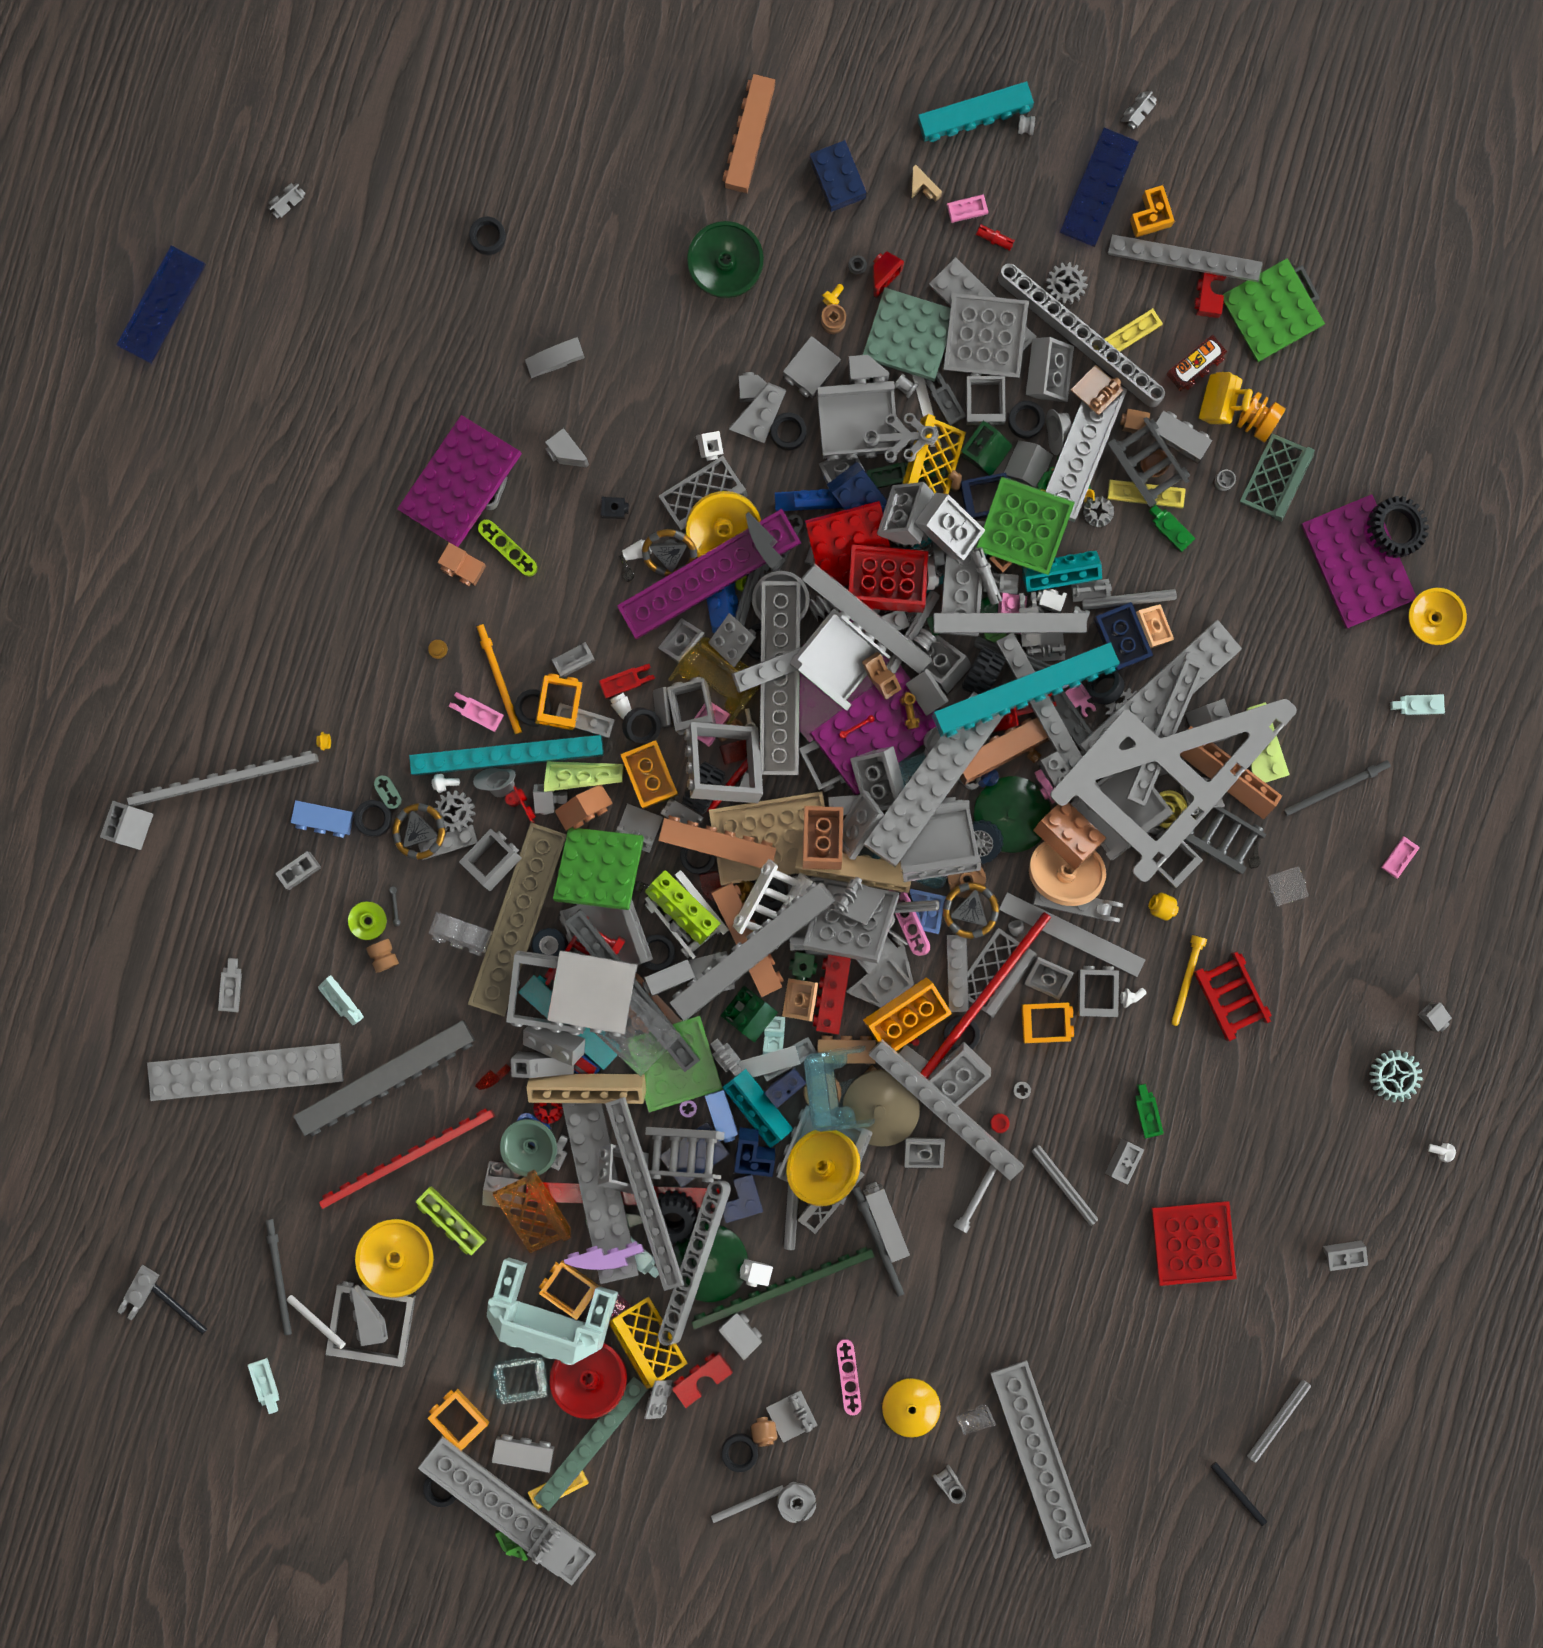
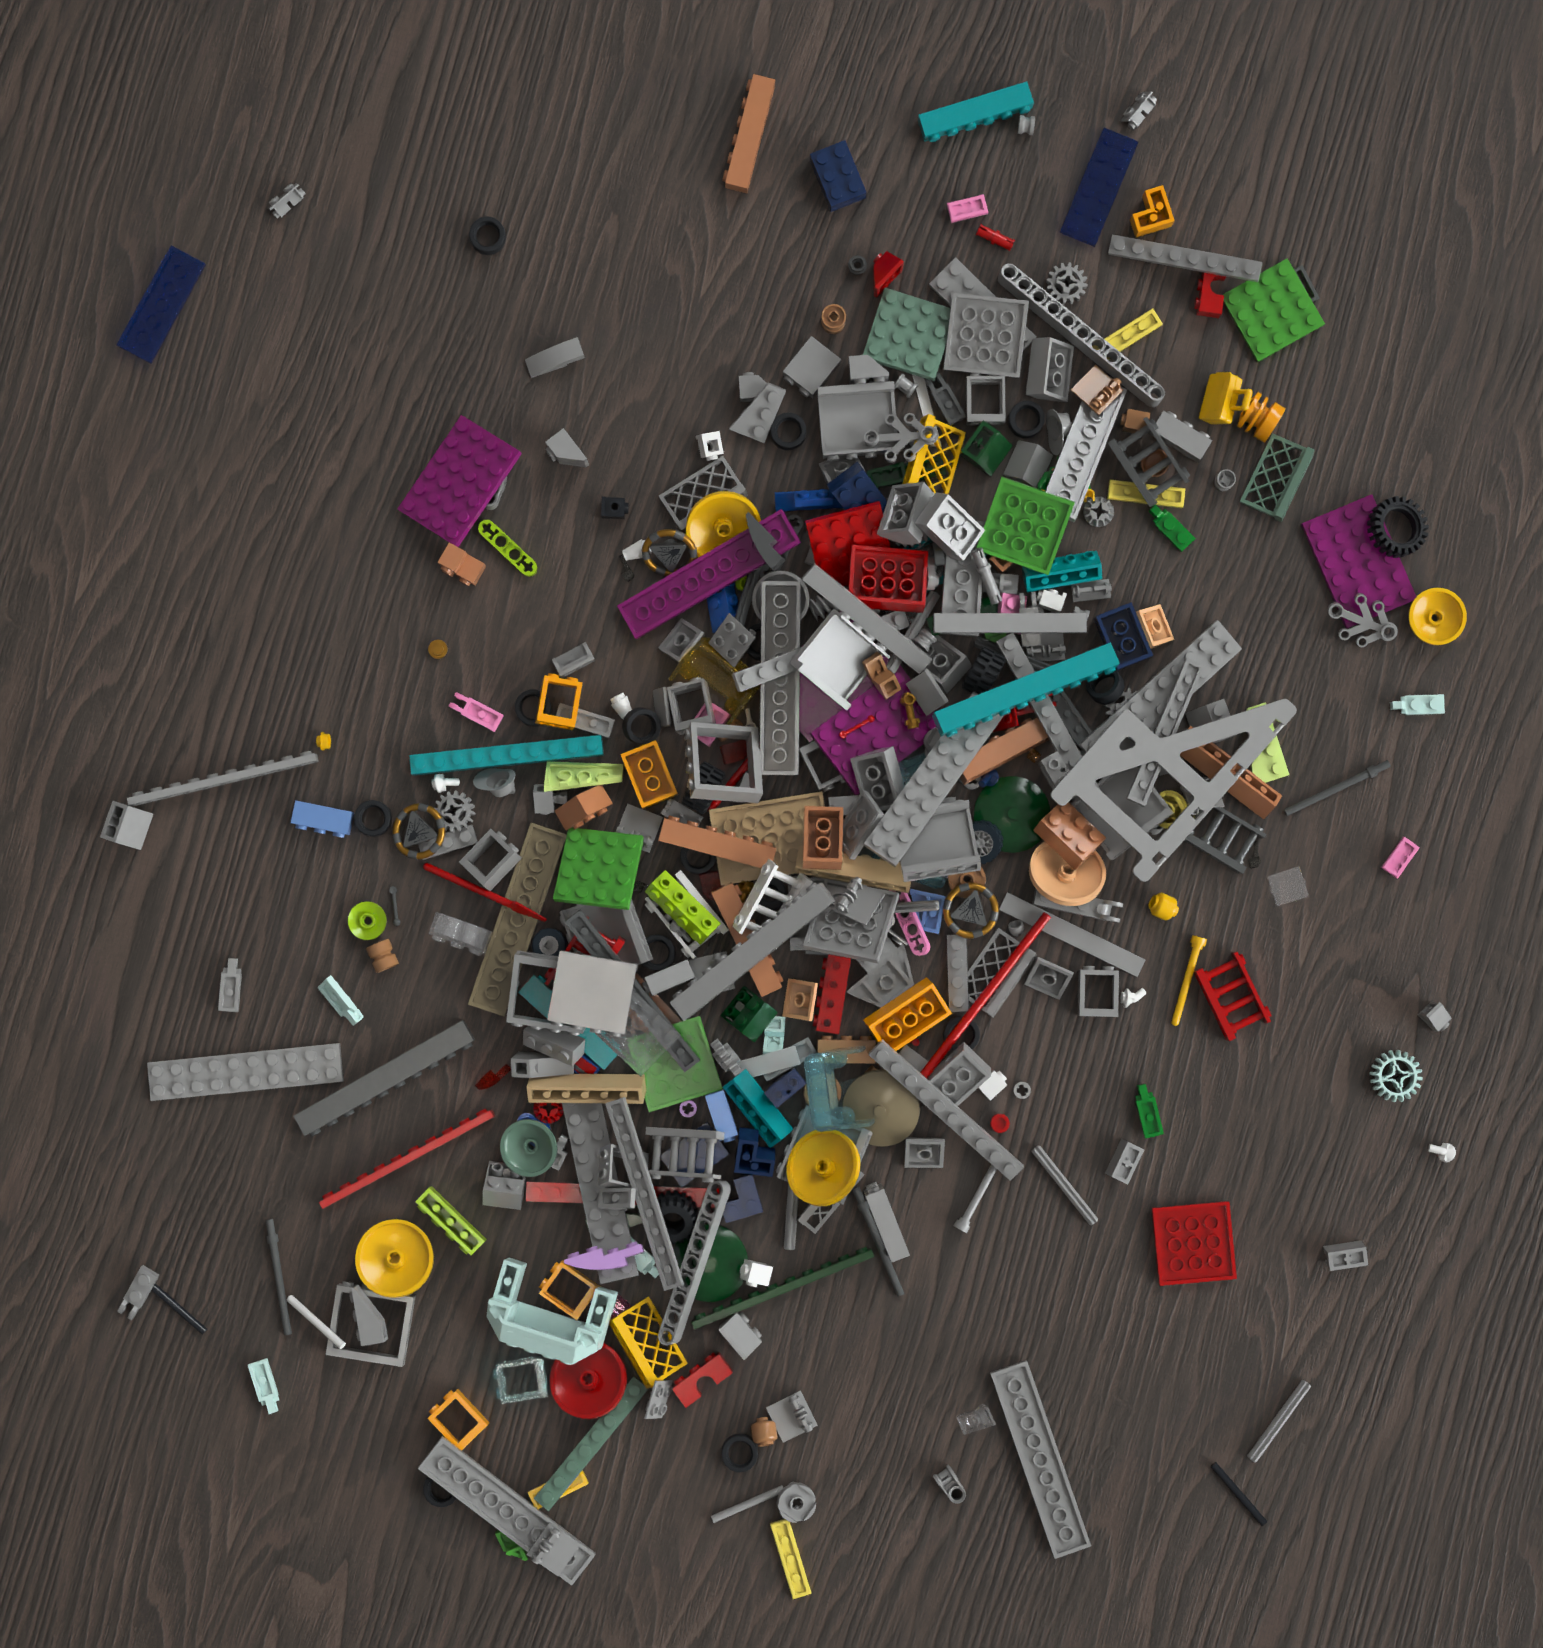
light grey brick [275,851,321,890] -> none
sand green beam [374,775,402,809] -> none
light orange bar [477,624,522,734] -> none
light grey brick [492,1434,555,1473] -> none
clear orange fence [493,1170,571,1253] -> none
red hinge [505,786,536,823] -> none
red hinge [599,664,655,699] -> none
dark green dish [687,221,764,298] -> none
dark green brick [789,952,817,981] -> none
yellow plate [822,284,844,306] -> none
bright pink beam [836,1339,861,1415] -> none
yellow dish [882,1378,940,1437] -> none
tan slope [911,165,942,202] -> none
medium nougat arm [948,470,962,492] -> none
dark blue window [960,472,1011,520] -> none
light orange window [1021,1002,1074,1043] -> none
bright pink plate [1034,769,1055,804] -> none
bright pink plate [1065,683,1096,718] -> none
light grey axle [1082,589,1177,610] -> none
light grey window [1152,829,1203,888] -> none
brick [1166,335,1227,391] -> none
none -> red piece [423,863,547,922]
none -> light grey slope [598,1188,636,1211]
none -> light yellow tile [770,1519,811,1599]
none -> white brick [978,1070,1007,1101]
none -> light grey plant [1327,593,1398,648]

